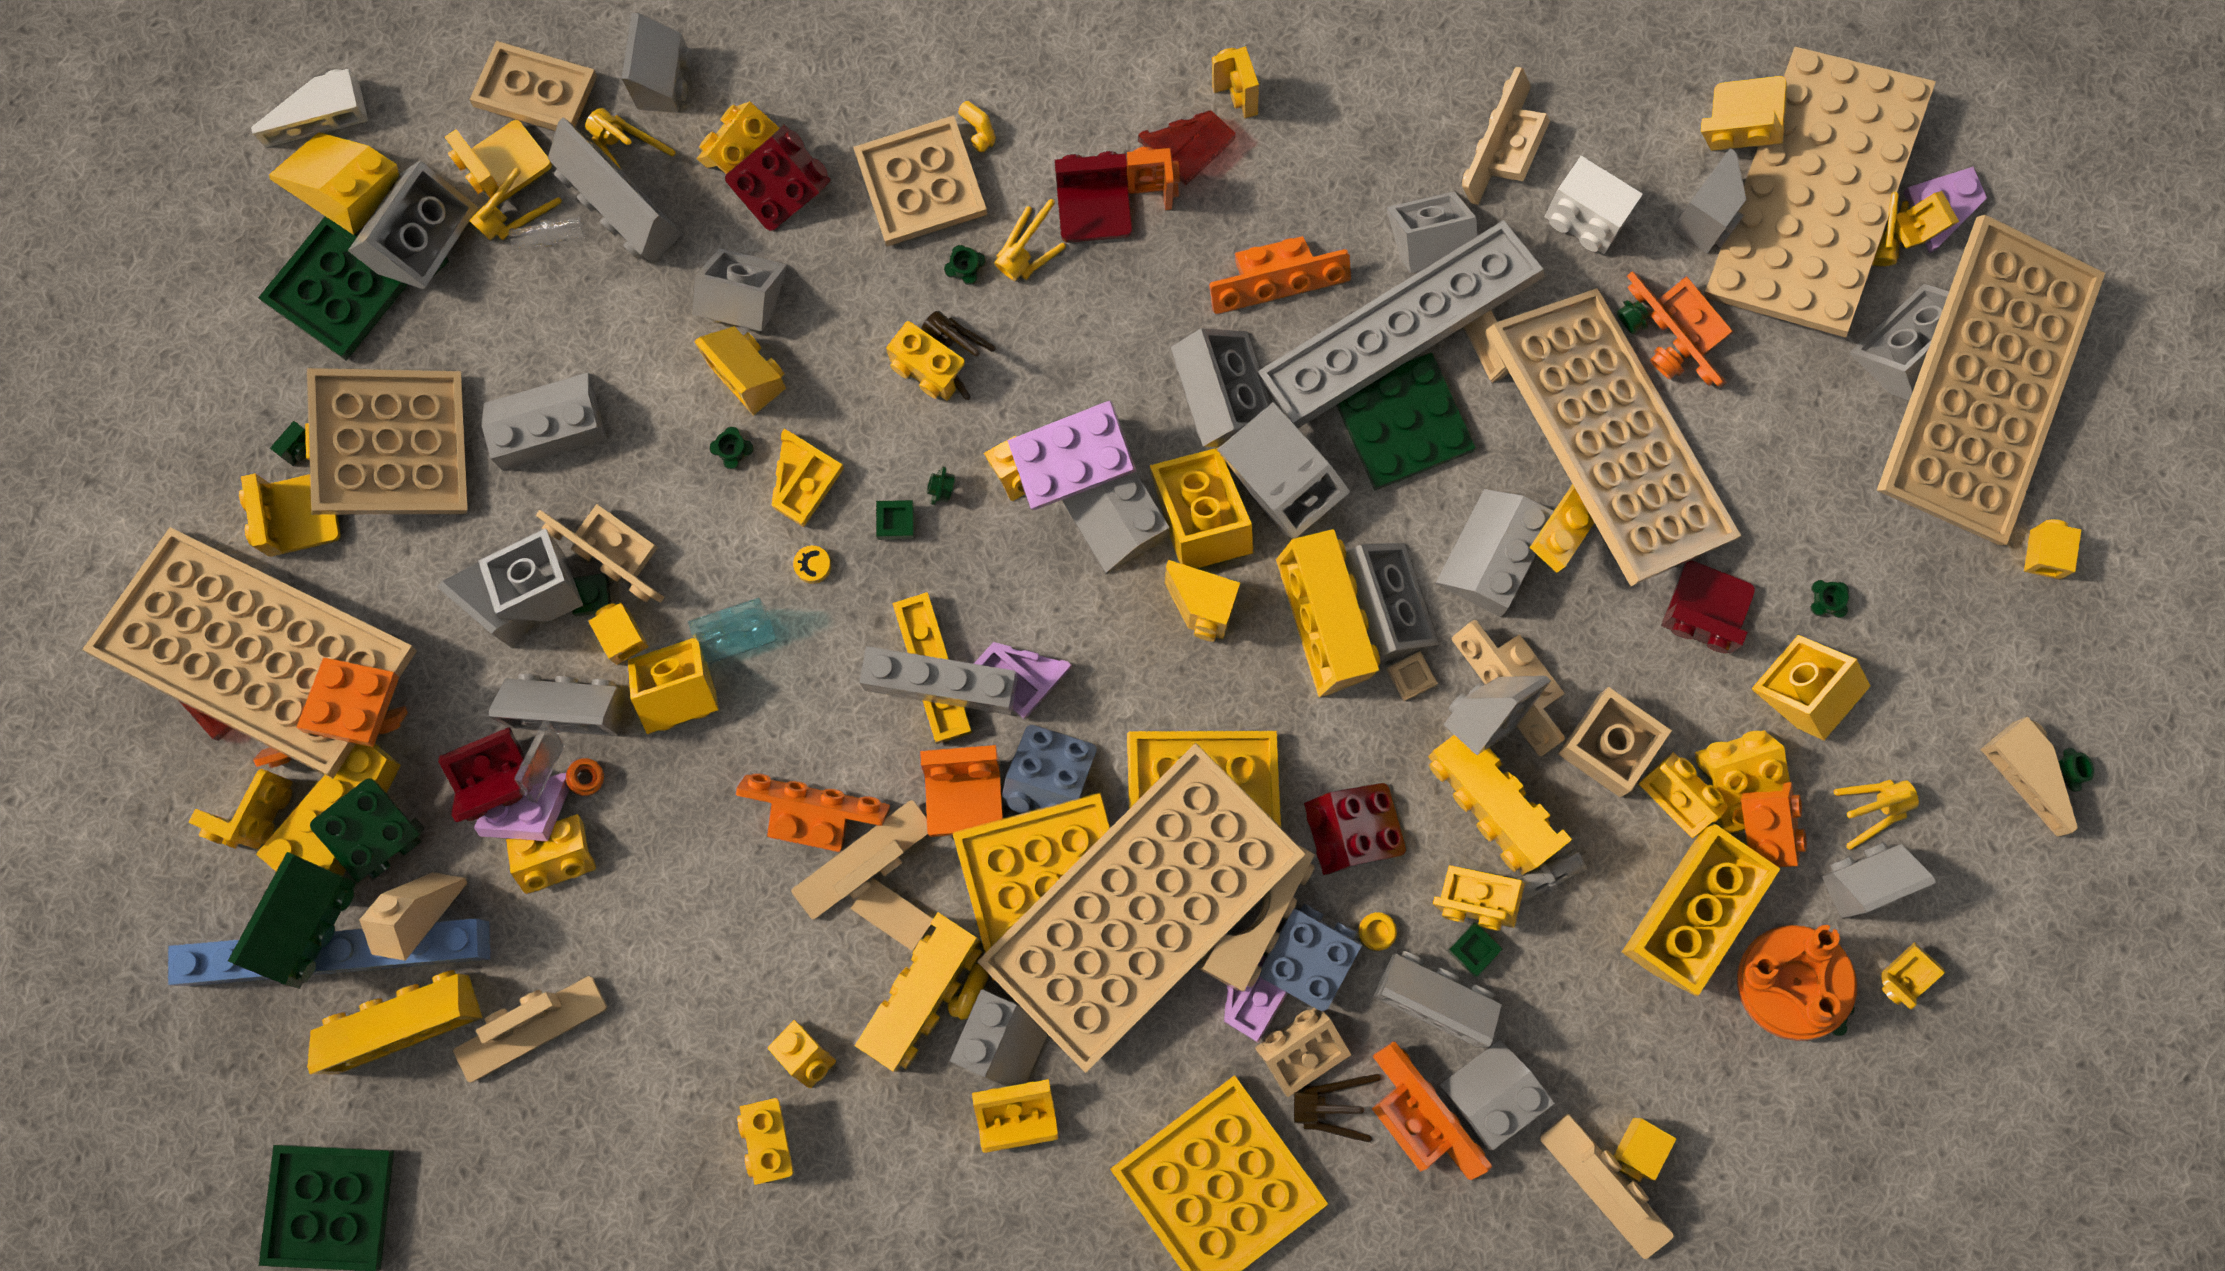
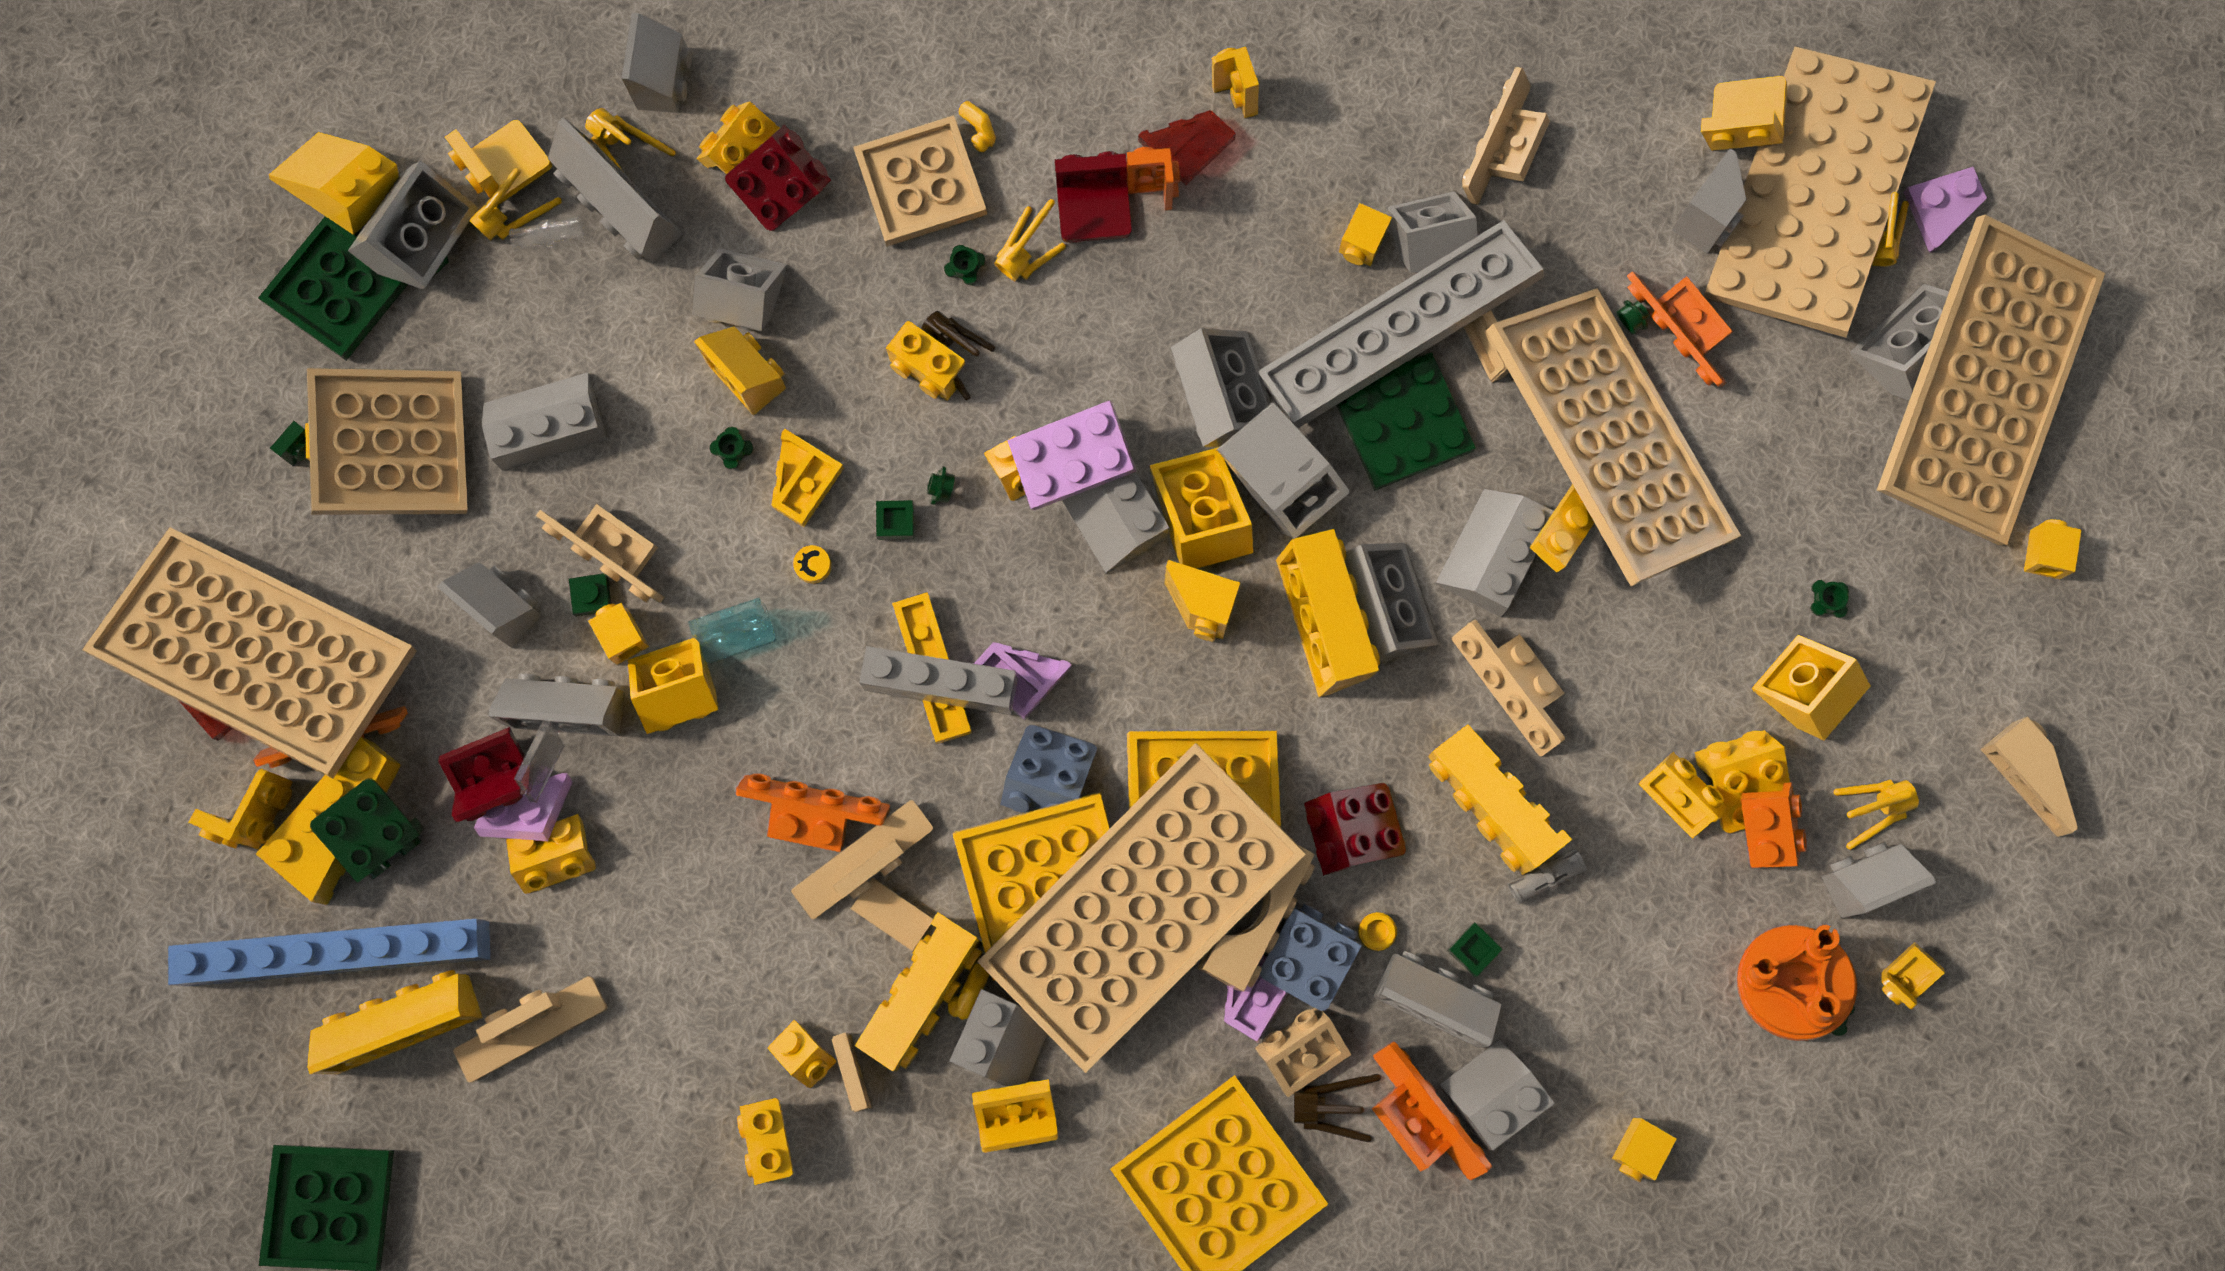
dark green slope [228,852,356,989] -> none
yellow bracket [239,473,341,557] -> none
white slope [251,69,368,148] -> none
orange plate [296,657,399,747] -> none
tan slope [359,872,467,961] -> none
tan plate [469,41,597,131] -> none
light grey slope [478,528,583,622] -> none
orange plate [565,758,604,796] -> none
orange bracket [920,745,1003,837] -> none
orange bracket [1209,236,1351,314] -> none
tan tile [1386,651,1438,701] -> none
yellow bracket [1433,865,1525,931] -> none
light grey slope [1444,676,1551,755] -> none
tan bracket [1540,1114,1674,1259] -> none
white brick [1544,156,1643,254] -> none
tan brick [1558,687,1672,797] -> none
yellow slope [1622,824,1780,996] -> none
orange plate [1650,346,1684,380] -> none
dark red bracket [1661,560,1755,654] -> none
yellow bracket [1894,191,1959,249] -> none
dark green plate [2058,748,2094,792] -> none
none -> tan tile [832,1032,871,1112]
none -> yellow brick [1339,203,1392,266]

